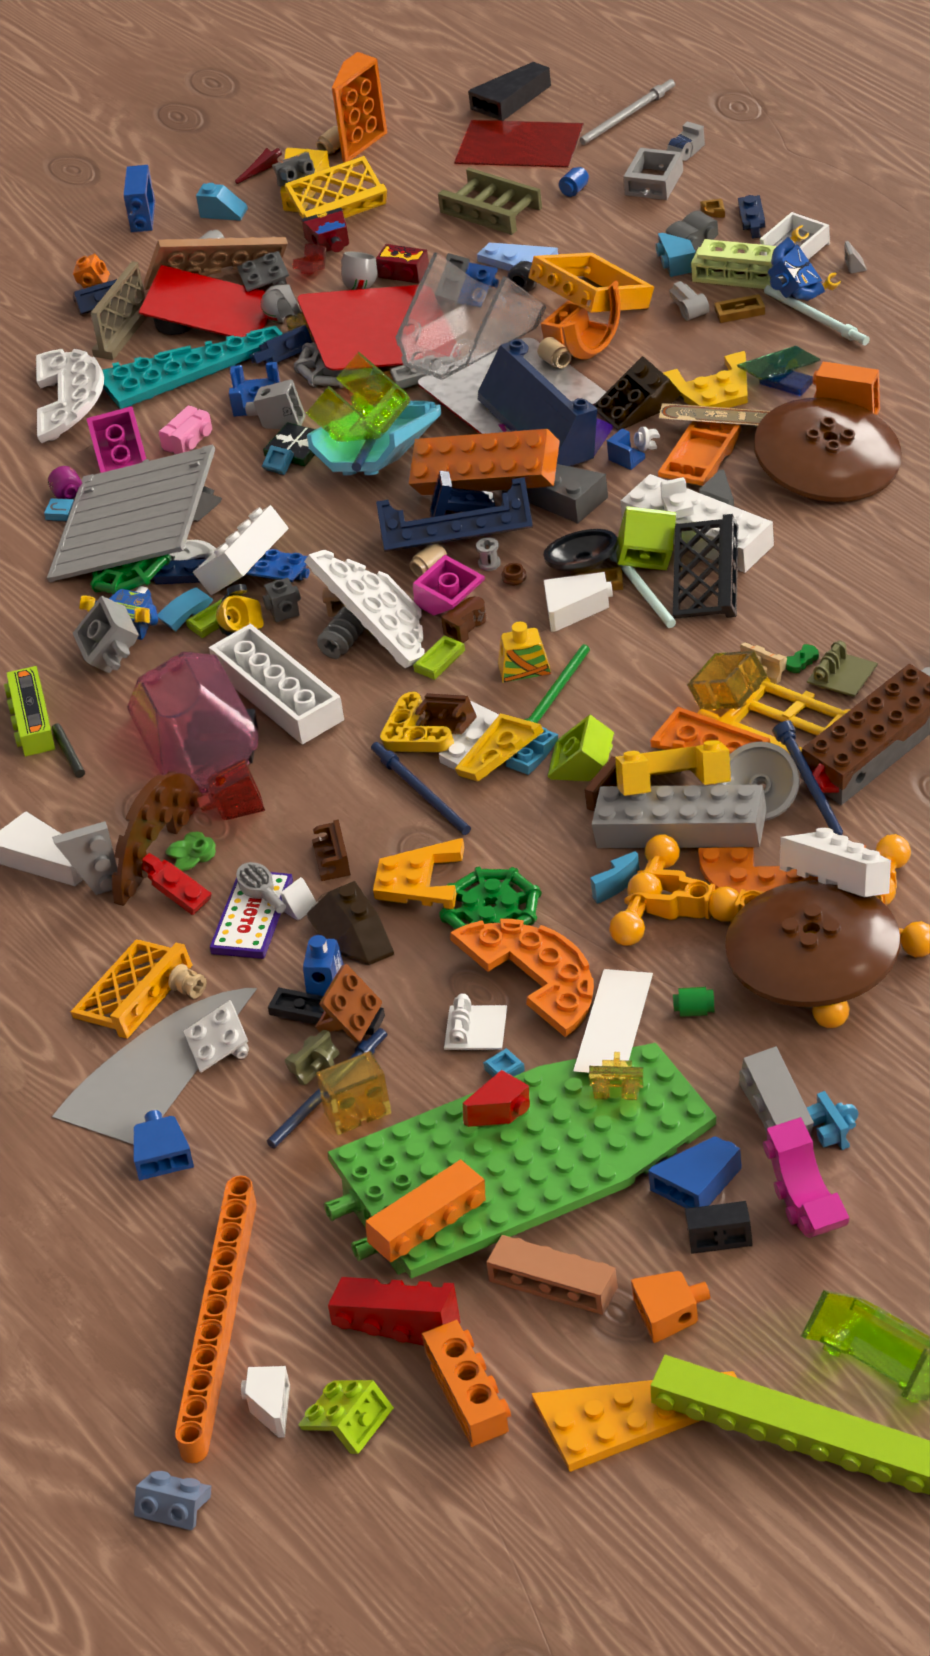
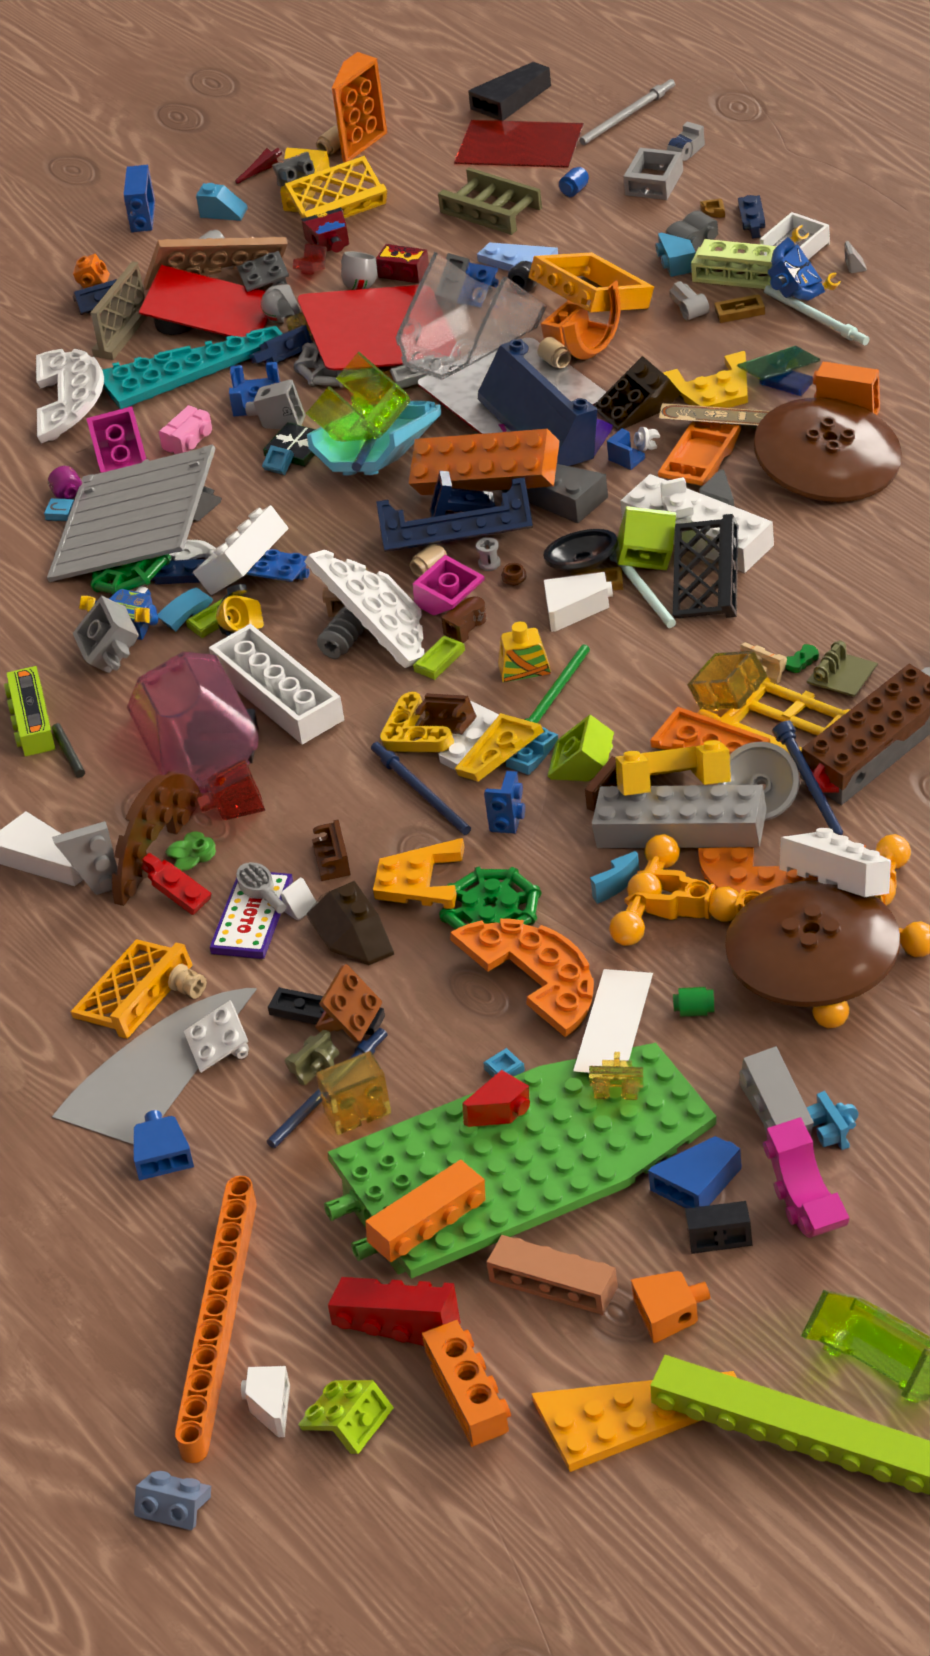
dark grey brick [262,578,301,622] -> none
blue torso [303,935,344,996] -> none
white hinge [444,994,507,1050] -> none
none -> blue bracket [484,771,525,834]

